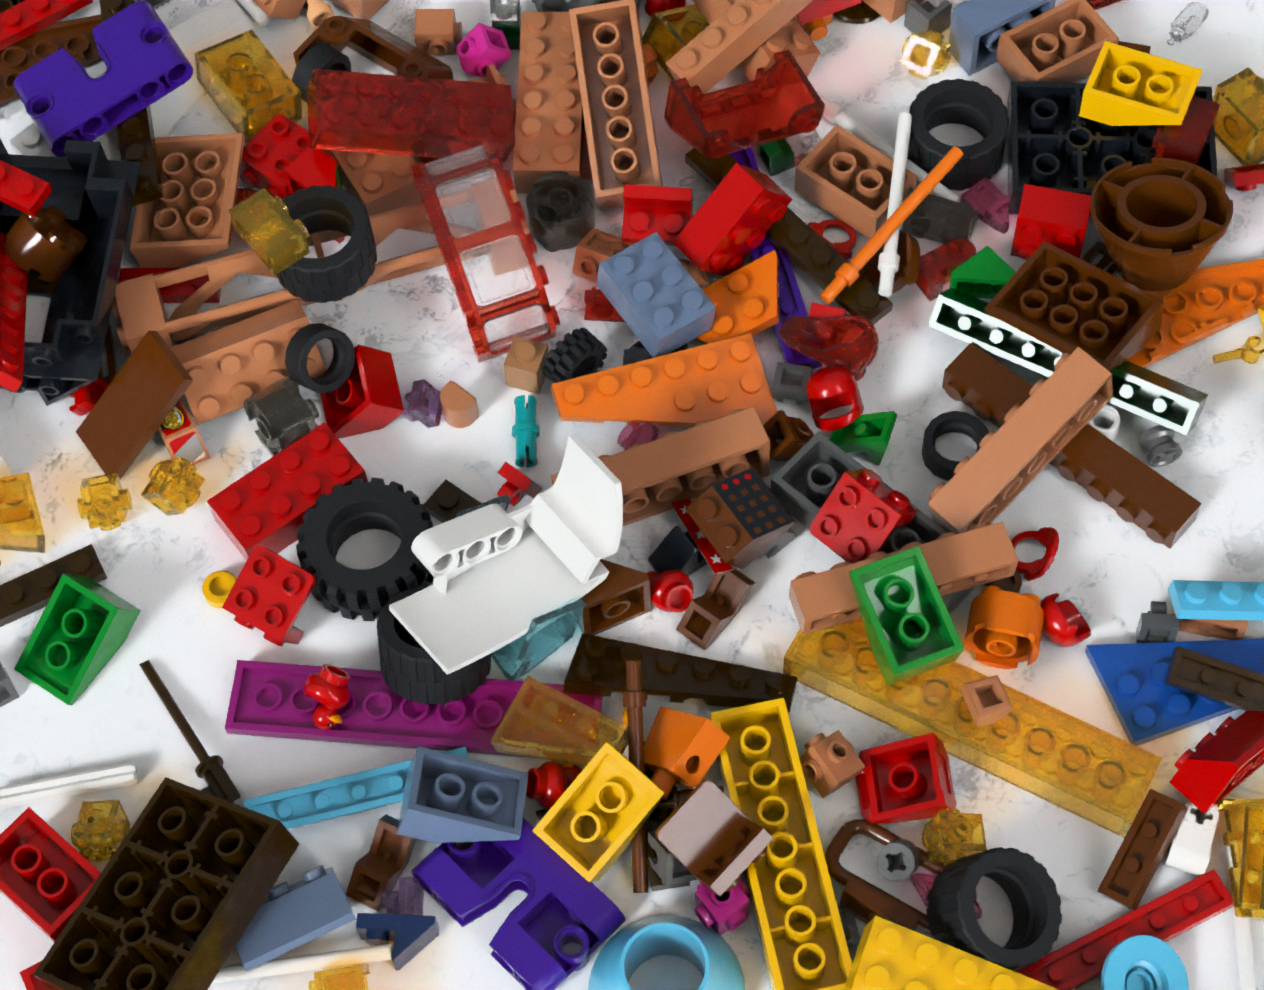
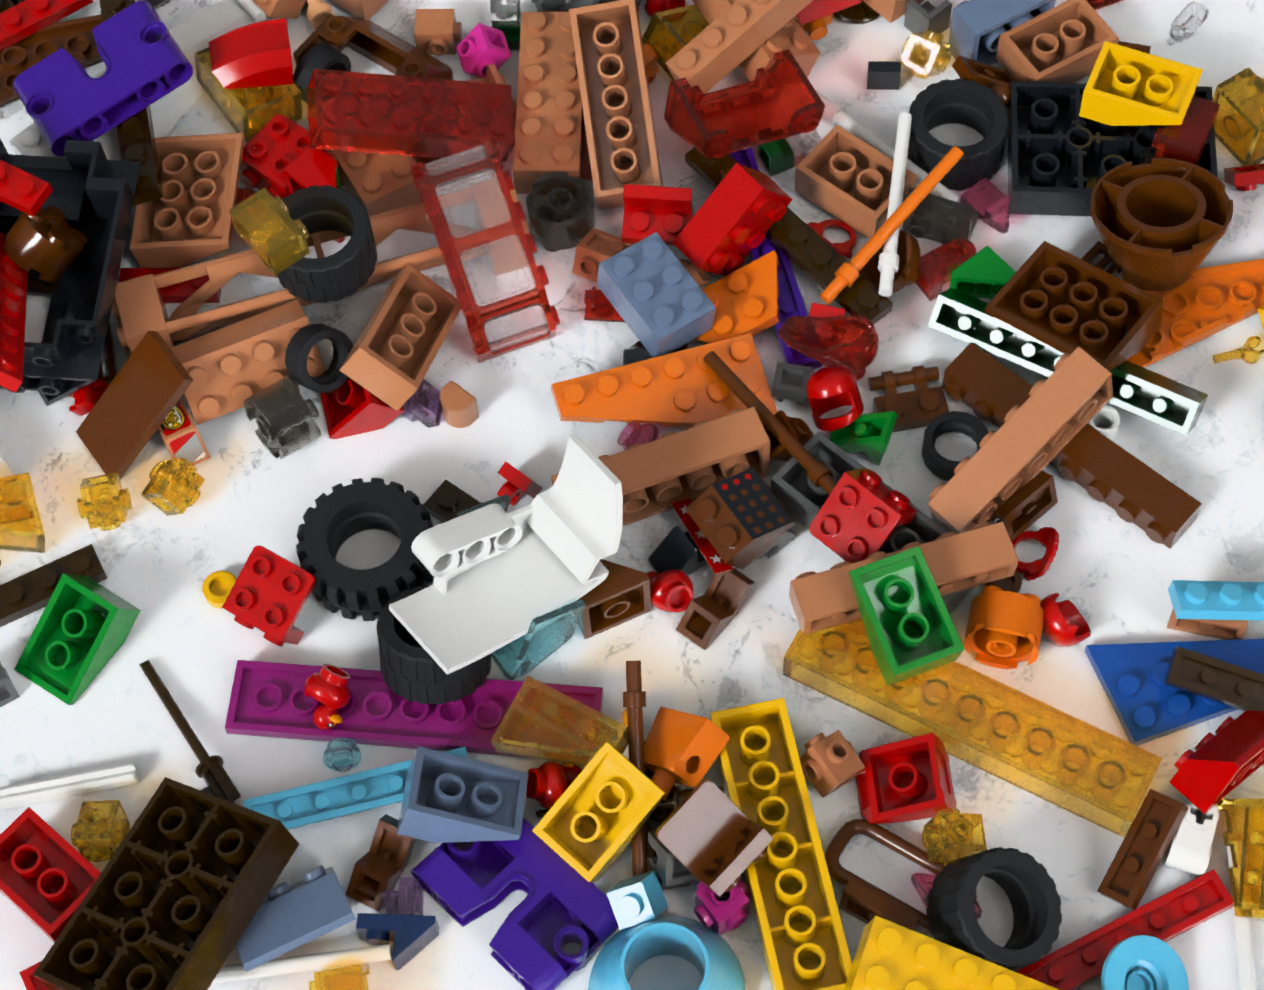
red brick [207,422,368,561] -> none
medium nougat brick [503,336,549,394] -> none
teal pin [512,395,540,468] -> none
black tyre [542,328,607,383] -> none
dark brown wing [564,633,798,712] -> none
clear smoke tile [838,907,860,949] -> none
dark grey wheel [877,839,921,881] -> none
nougat brick [960,675,1013,726] -> none
red brick [1010,184,1091,260] -> none
dark grey tile [1136,601,1179,643] -> none
flat silver wheel [1138,425,1183,467] -> none
none -> red slope [208,18,293,89]
none -> clear light blue plate [323,738,361,772]
none -> nougat brick [340,263,464,411]
none -> brick [607,870,668,930]
none -> reddish brown bar [703,351,837,495]
none -> black tile [867,61,901,90]
none -> reddish brown plate [868,365,949,432]
none -> reddish brown plate [952,55,1014,108]
none -> reddish brown tile [994,471,1058,542]

